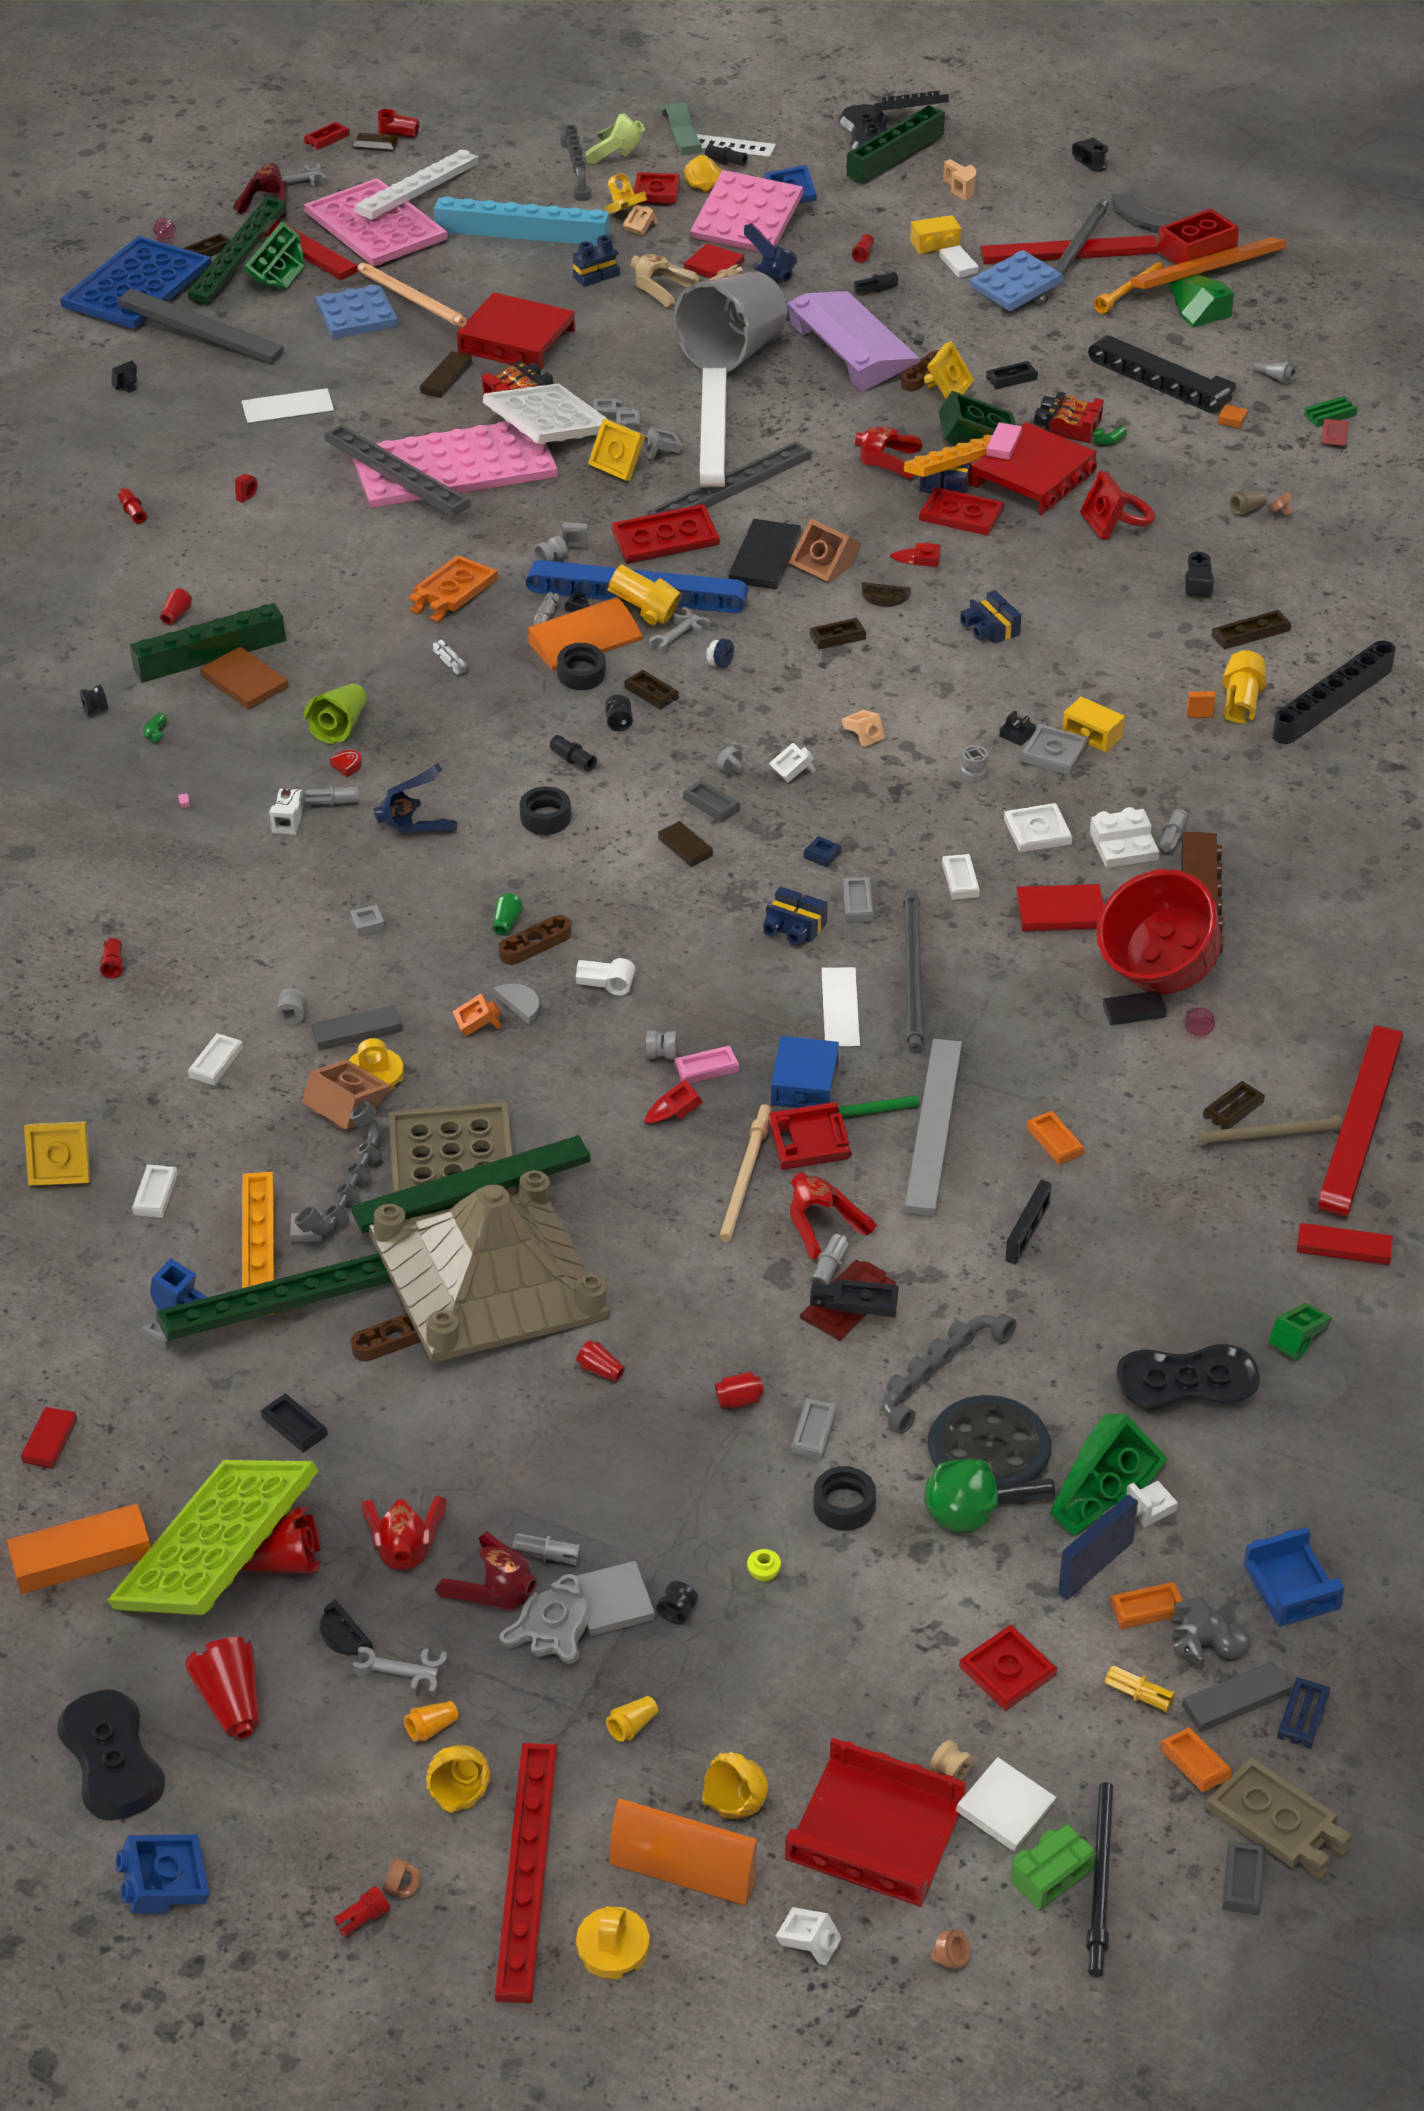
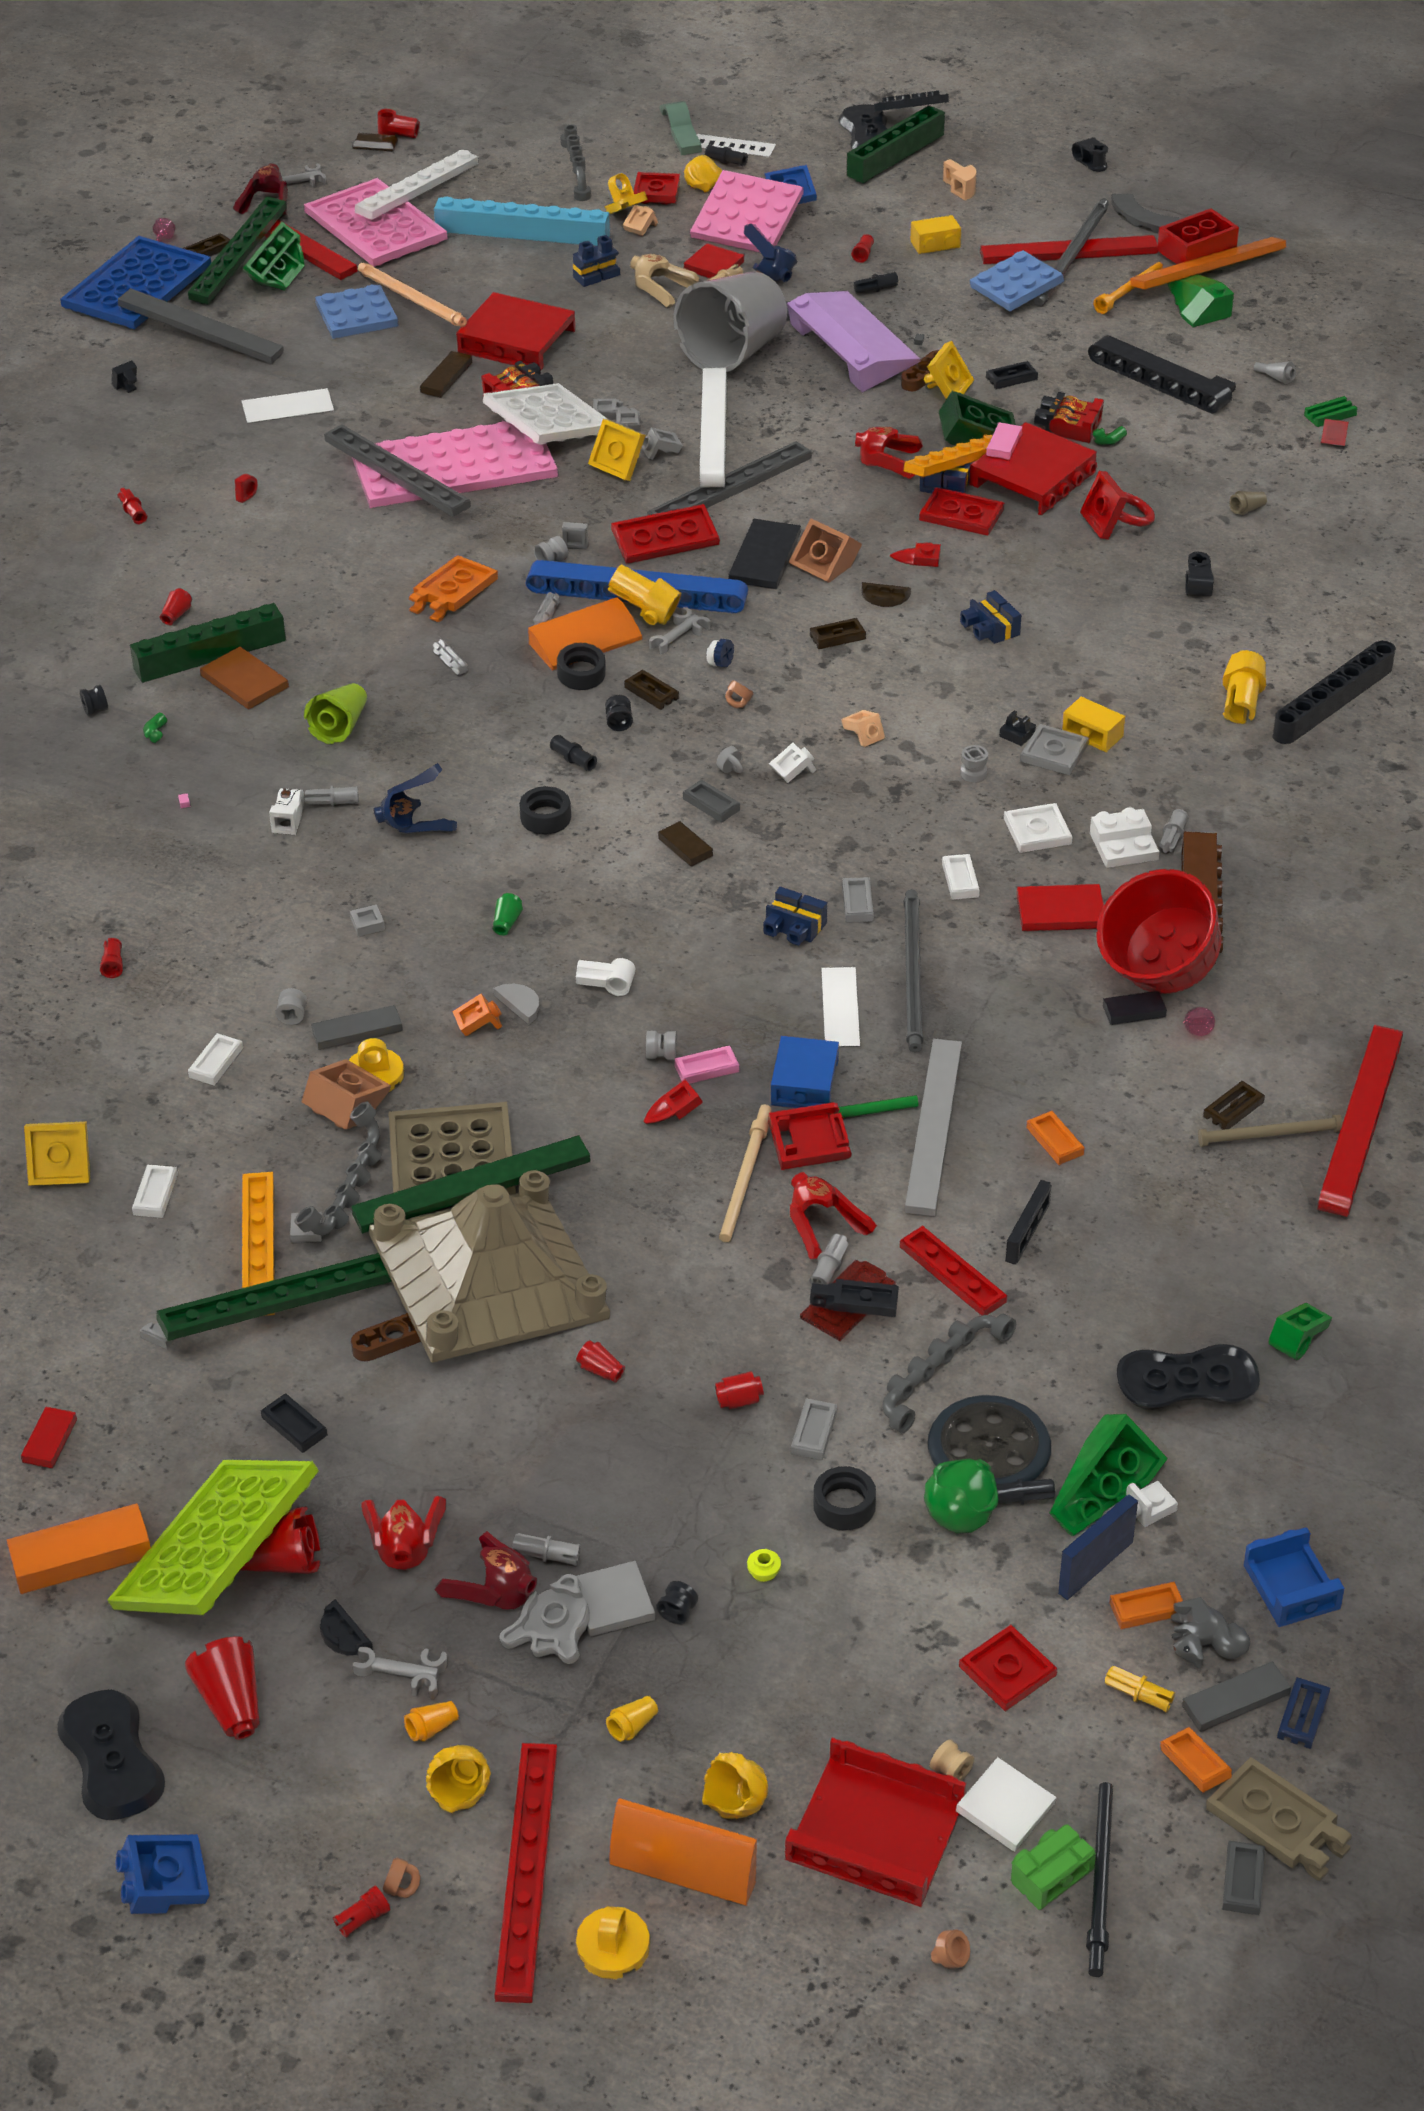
blue brick [150,1258,207,1310] -> none
red tile [304,121,350,150] -> none
red tile [329,750,362,777] -> none
reddish brown beam [499,915,571,965] -> none
black tile [564,590,590,613] -> none
yellowish green piece [586,113,645,164] -> none
white bracket [776,1907,841,1965] -> none
dark blue tile [804,836,841,868] -> none
white tile [939,245,979,278] -> none
orange tile [1186,691,1216,718] -> none
dark brown tile [1211,610,1291,650] -> none
orange tile [1218,404,1248,429] -> none
nougat tile [1268,491,1294,517] -> none
red tile [1296,1223,1393,1265] -> none
none -> nougat tile [725,680,754,708]
none -> red tile [900,1226,1007,1316]

